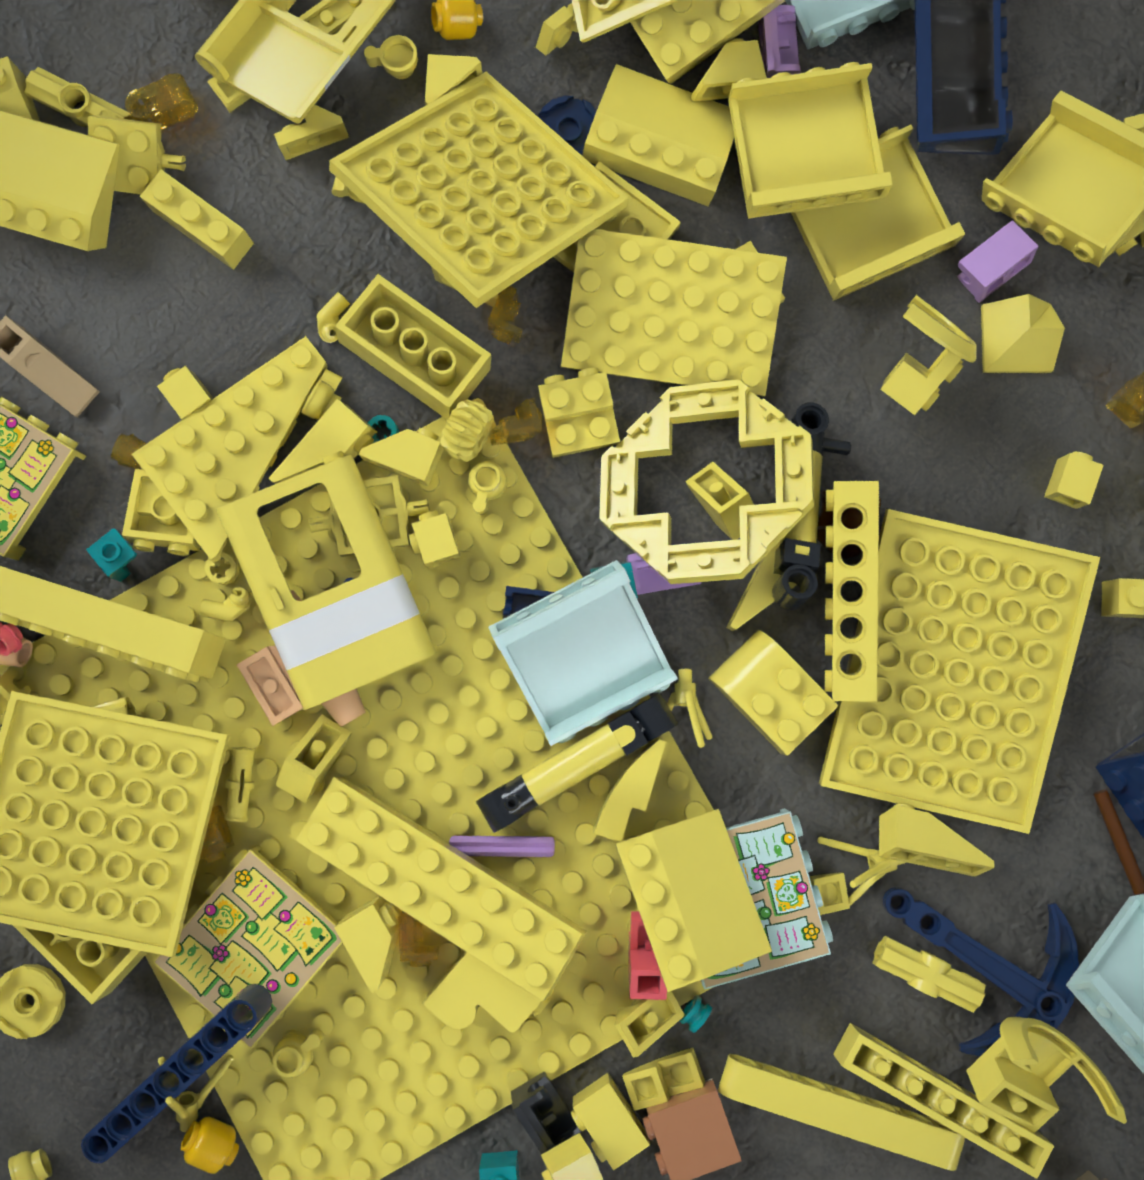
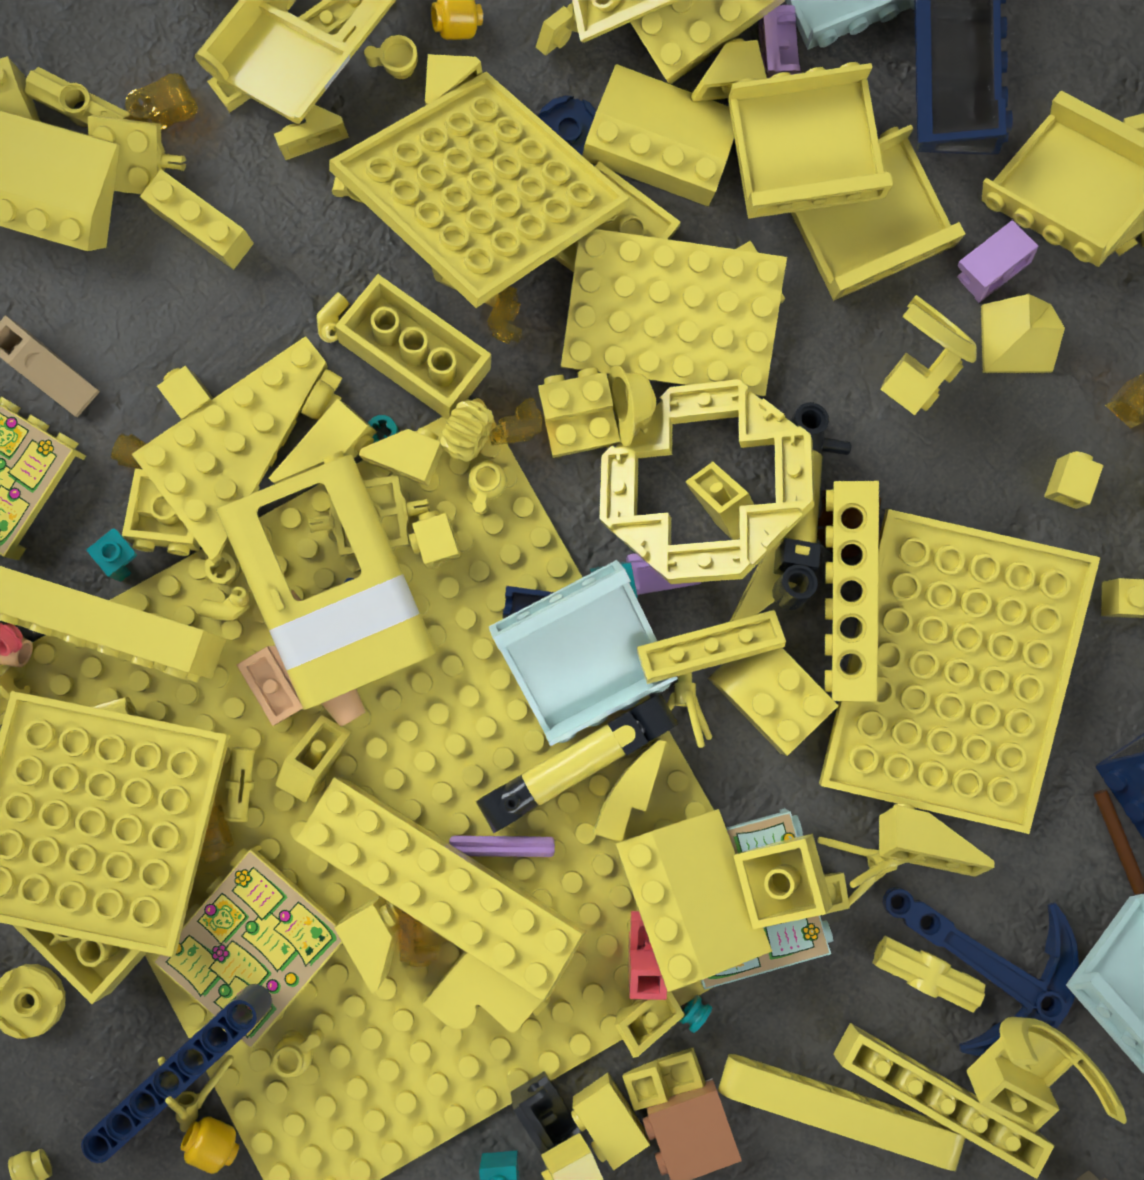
none -> light yellow piece [608,365,656,447]
none -> light yellow plate [637,610,786,684]
none -> light yellow slope [733,834,833,929]

